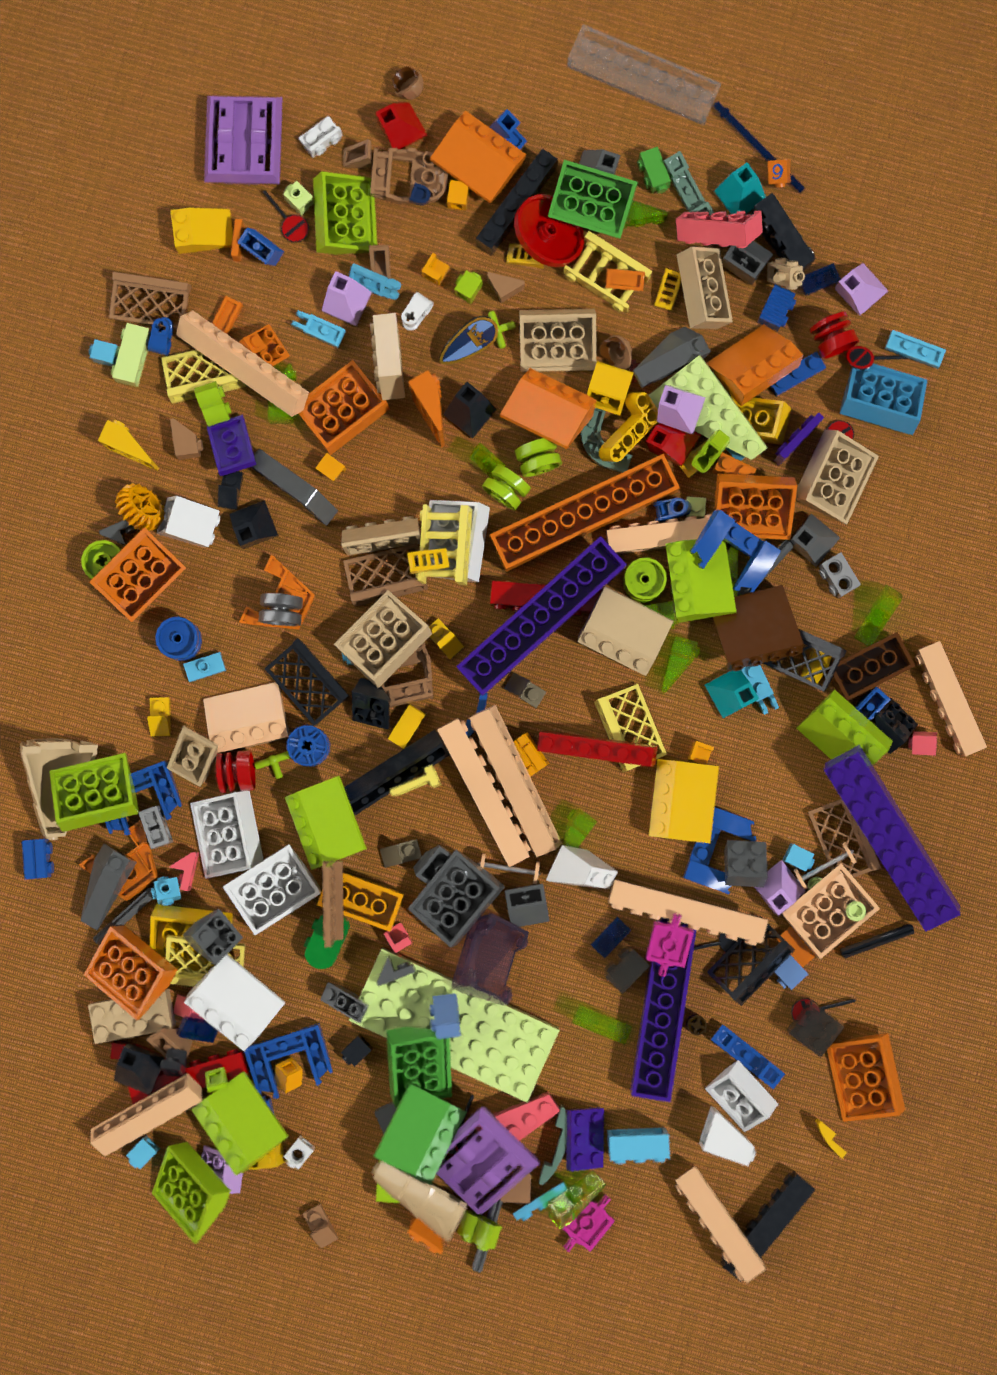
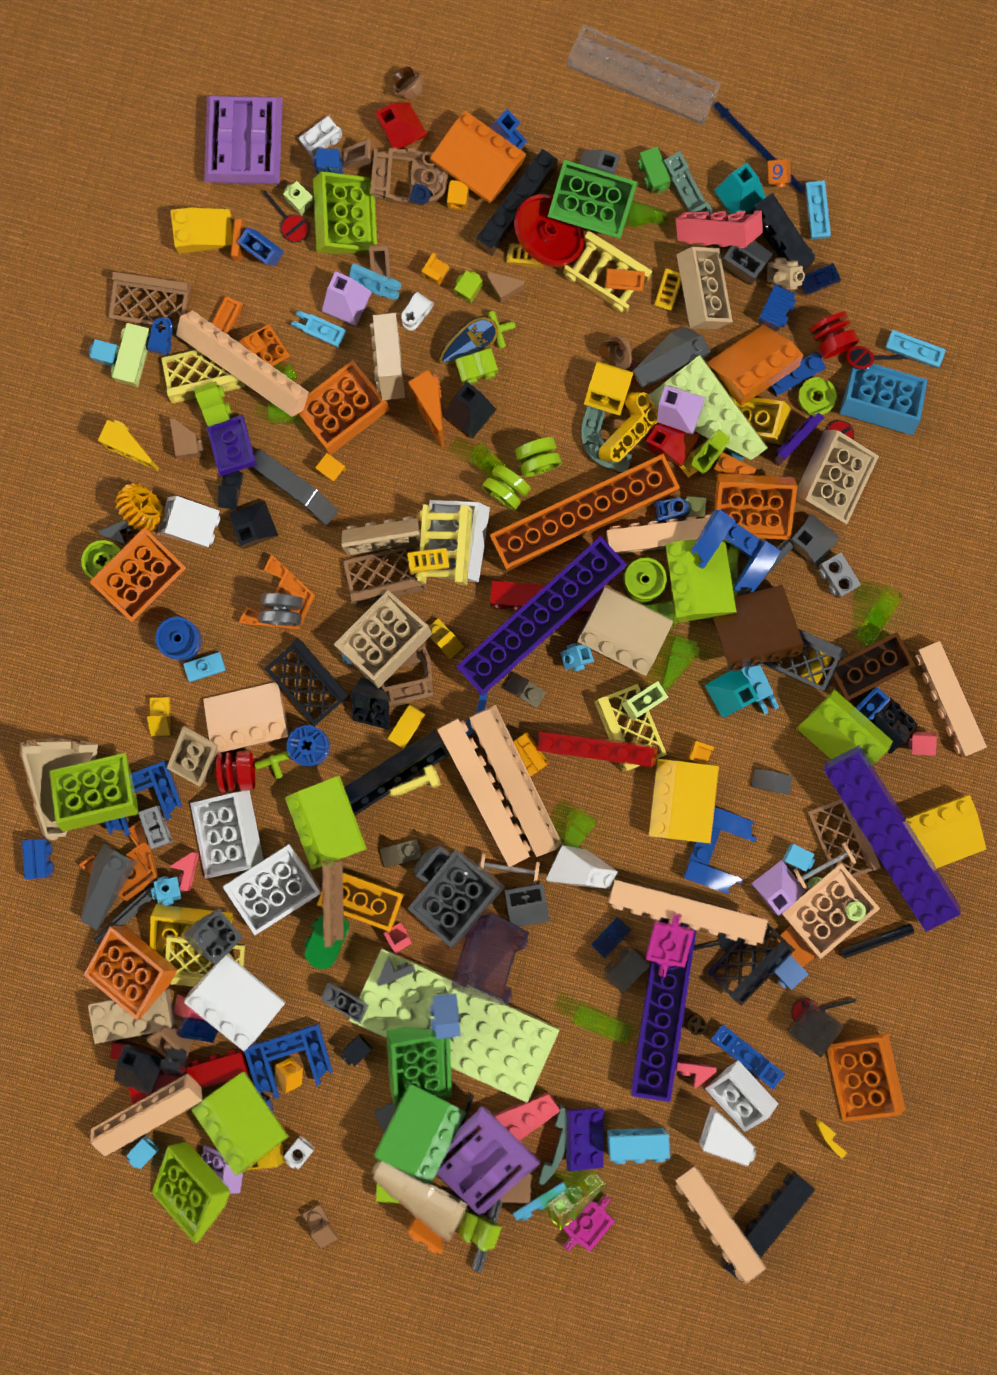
lime tile [205,1067,228,1092] -> none
orange slope [500,368,597,449] -> none
tan slope [519,309,596,372] -> none
dark grey brick [724,840,767,887] -> none
lavender slope [834,263,888,316] -> none
none -> blue brick [313,148,343,174]
none -> lime brick [455,349,498,385]
none -> medium azure brick [560,643,594,672]
none -> yellowish green brick [621,681,668,720]
none -> coral slope [676,1060,717,1089]
none -> dark grey slope [751,768,793,795]
none -> lime plate [798,377,837,416]
none -> medium azure plate [805,181,831,240]
none -> yellow slope [906,795,986,868]

